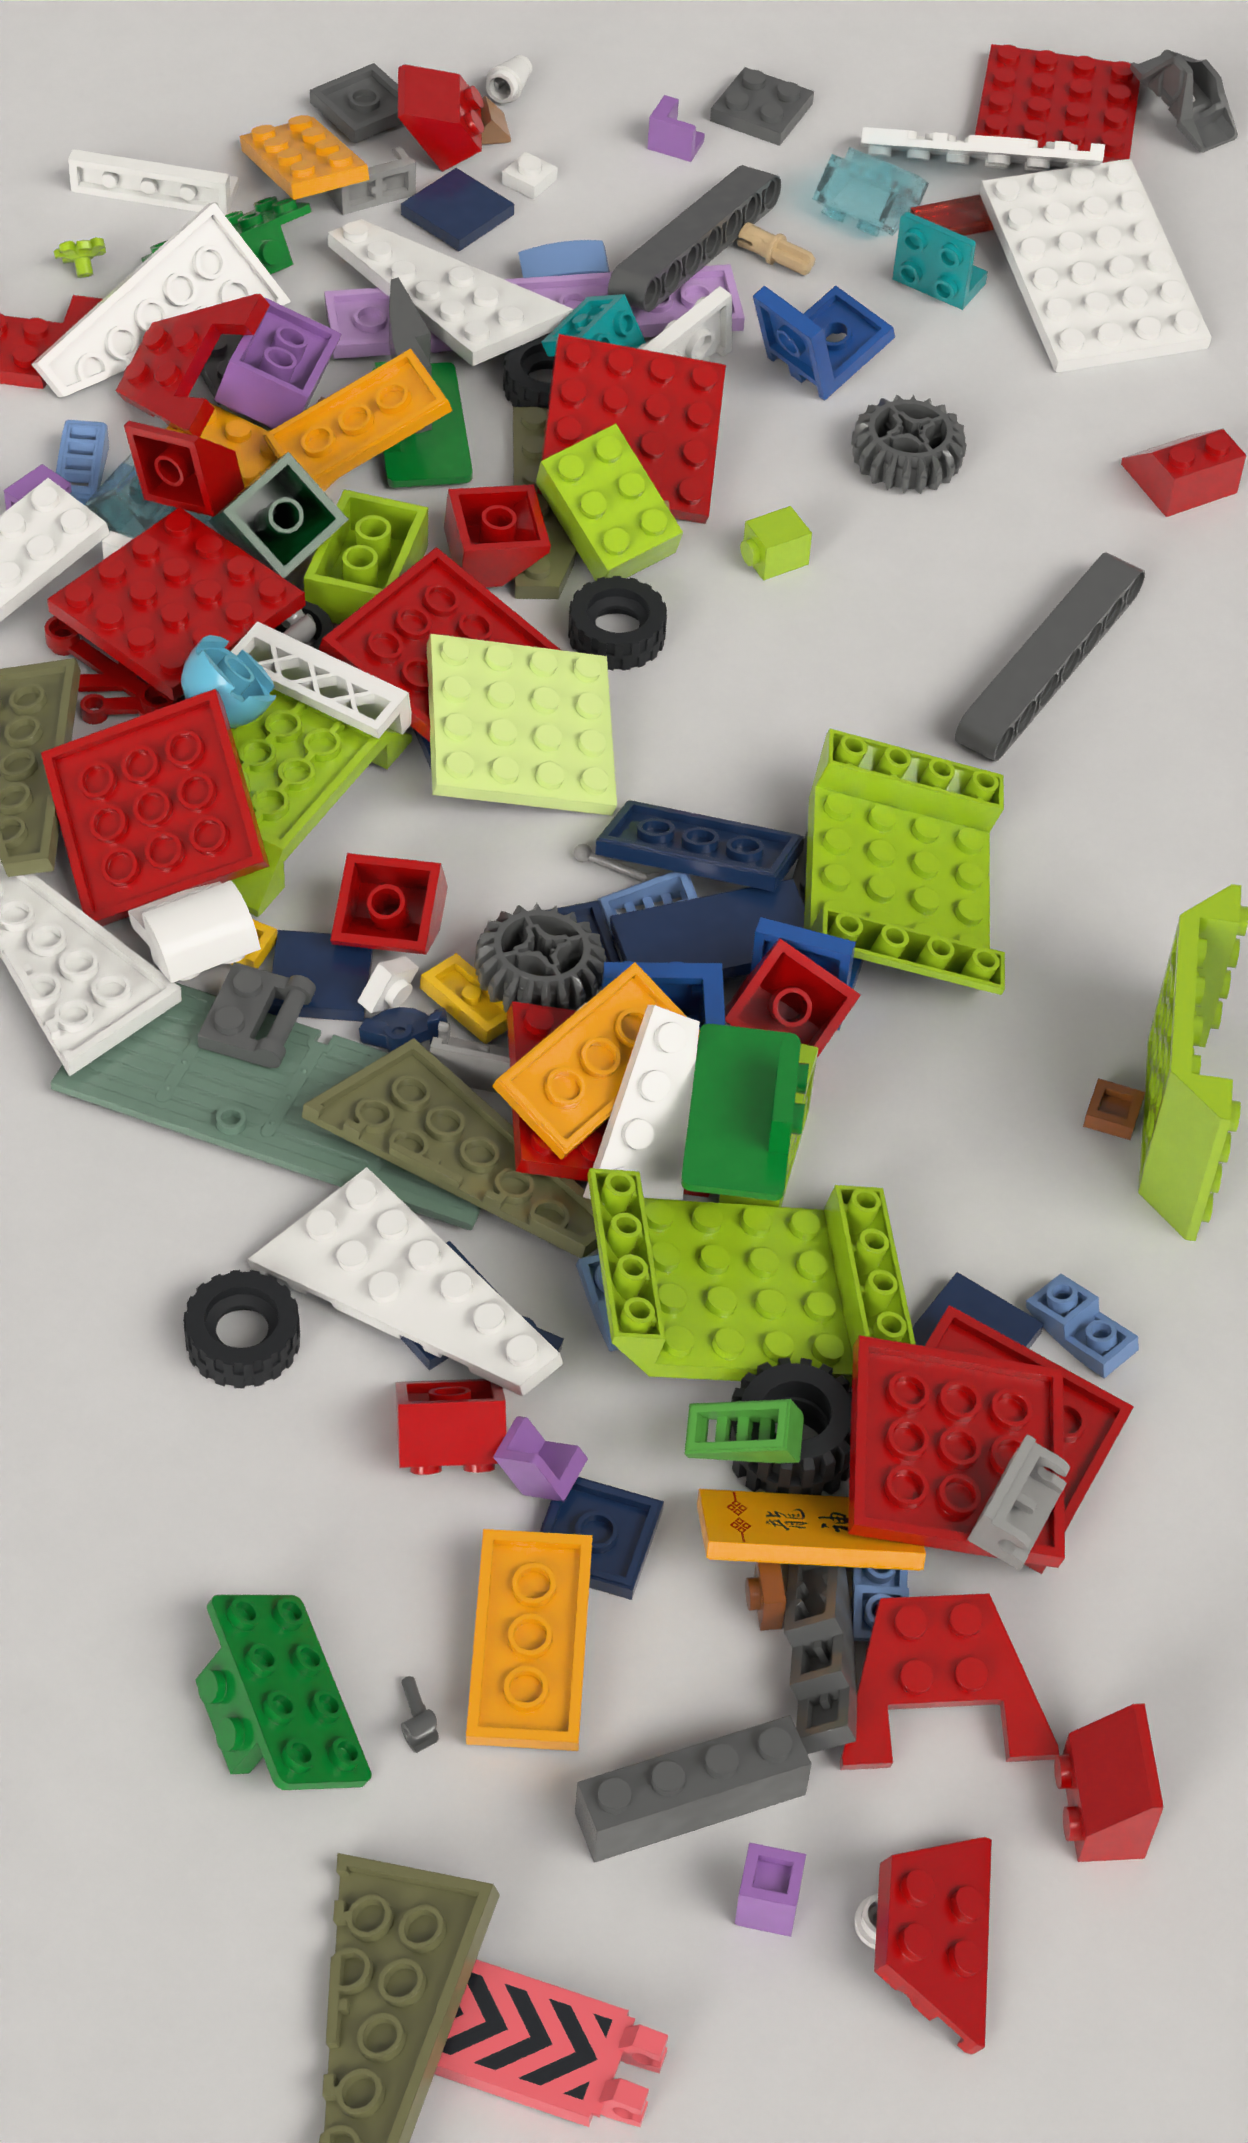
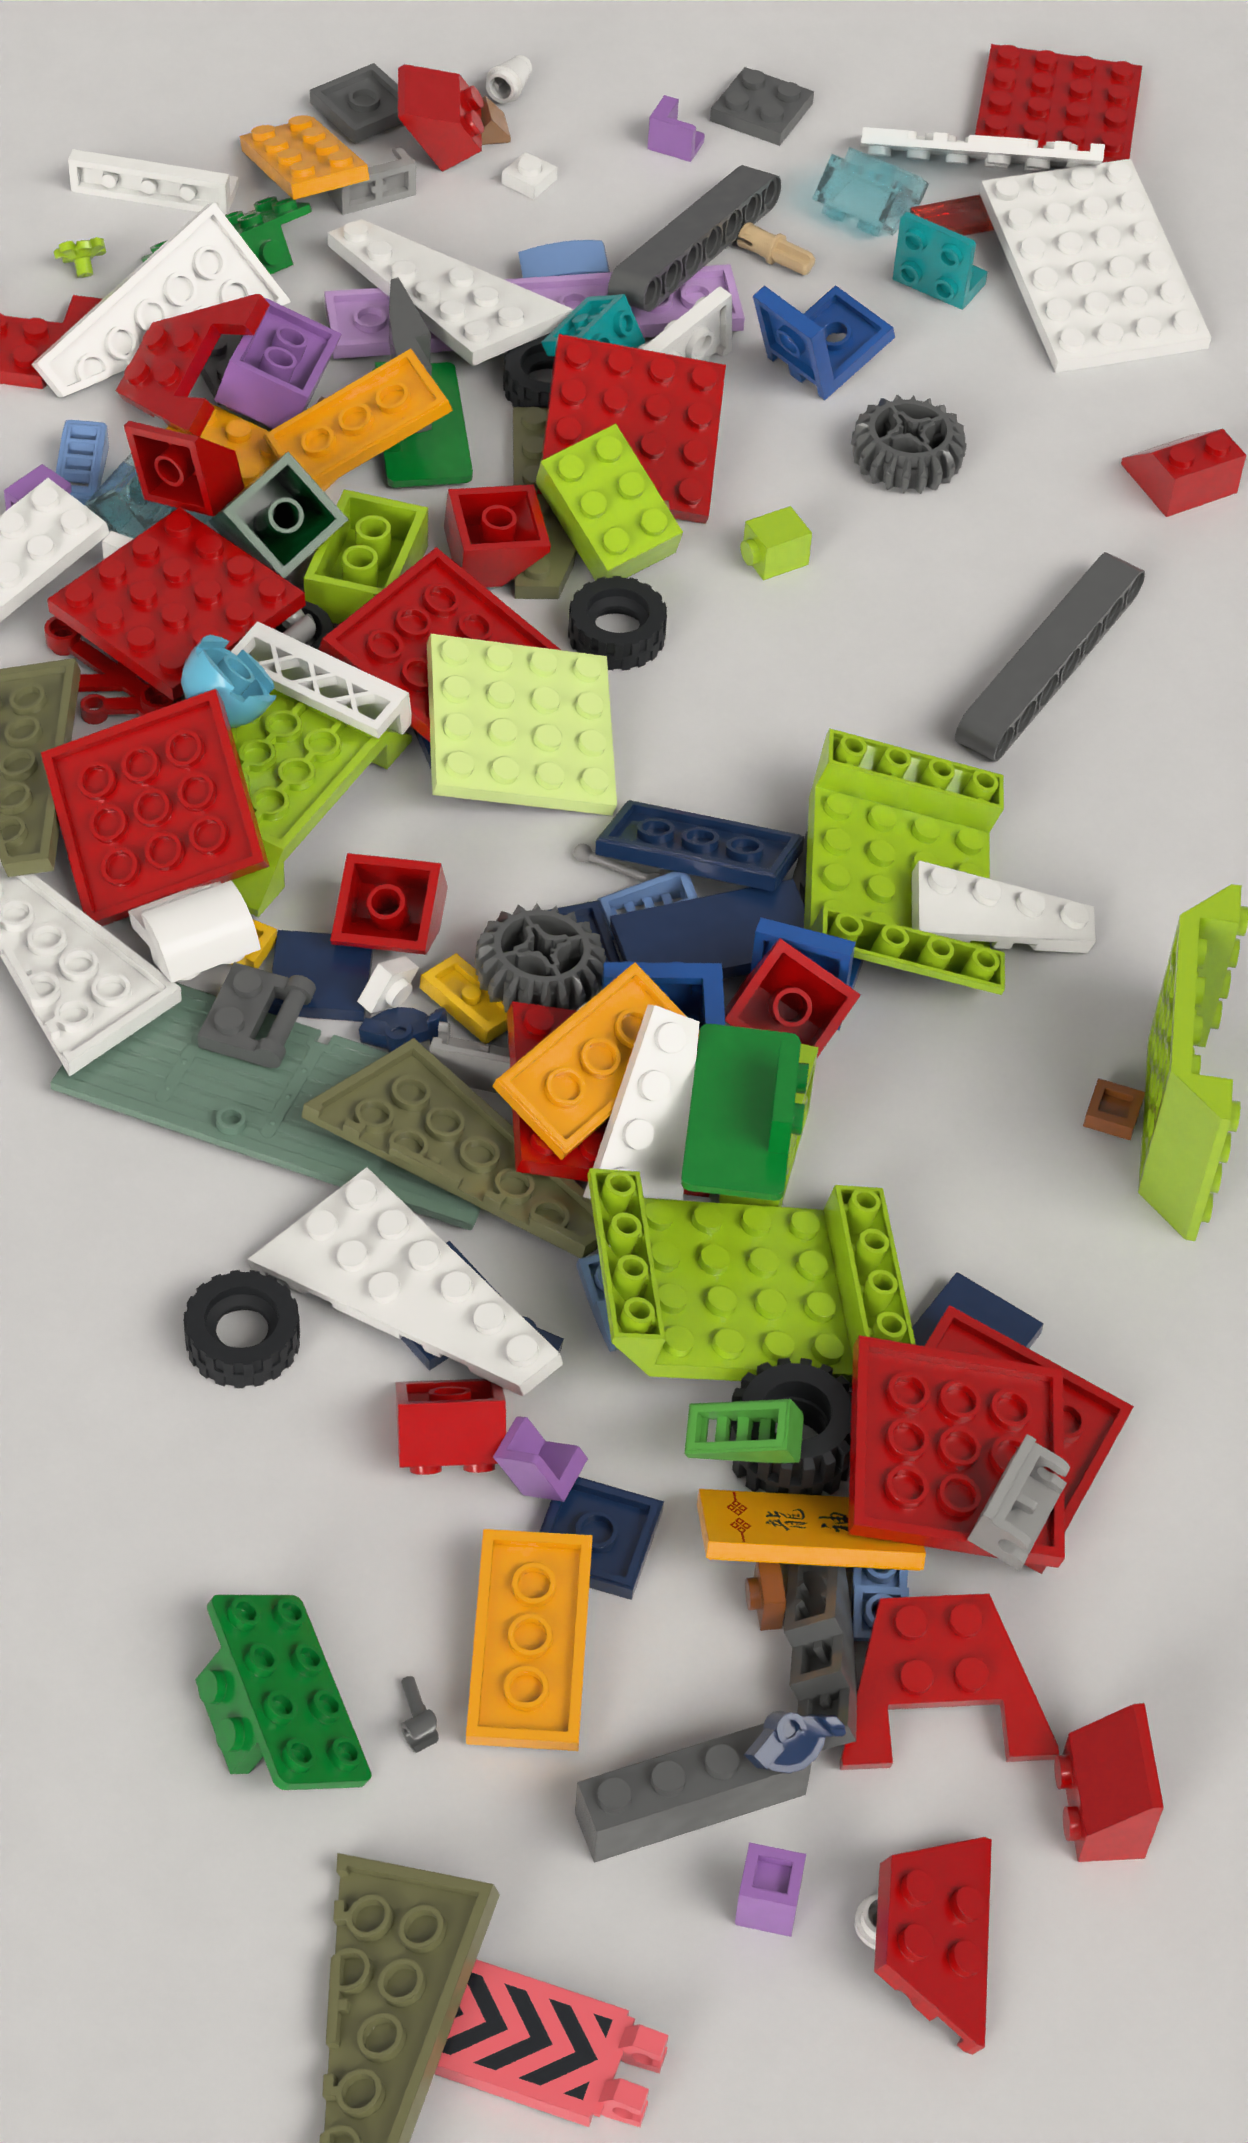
dark blue tile [401,168,514,251] -> none
medium blue slope [1026,1274,1139,1378] -> none
dark grey piece [1130,49,1238,153] -> none
none -> dark blue piece [744,1711,846,1774]
none -> white wing [912,861,1096,953]

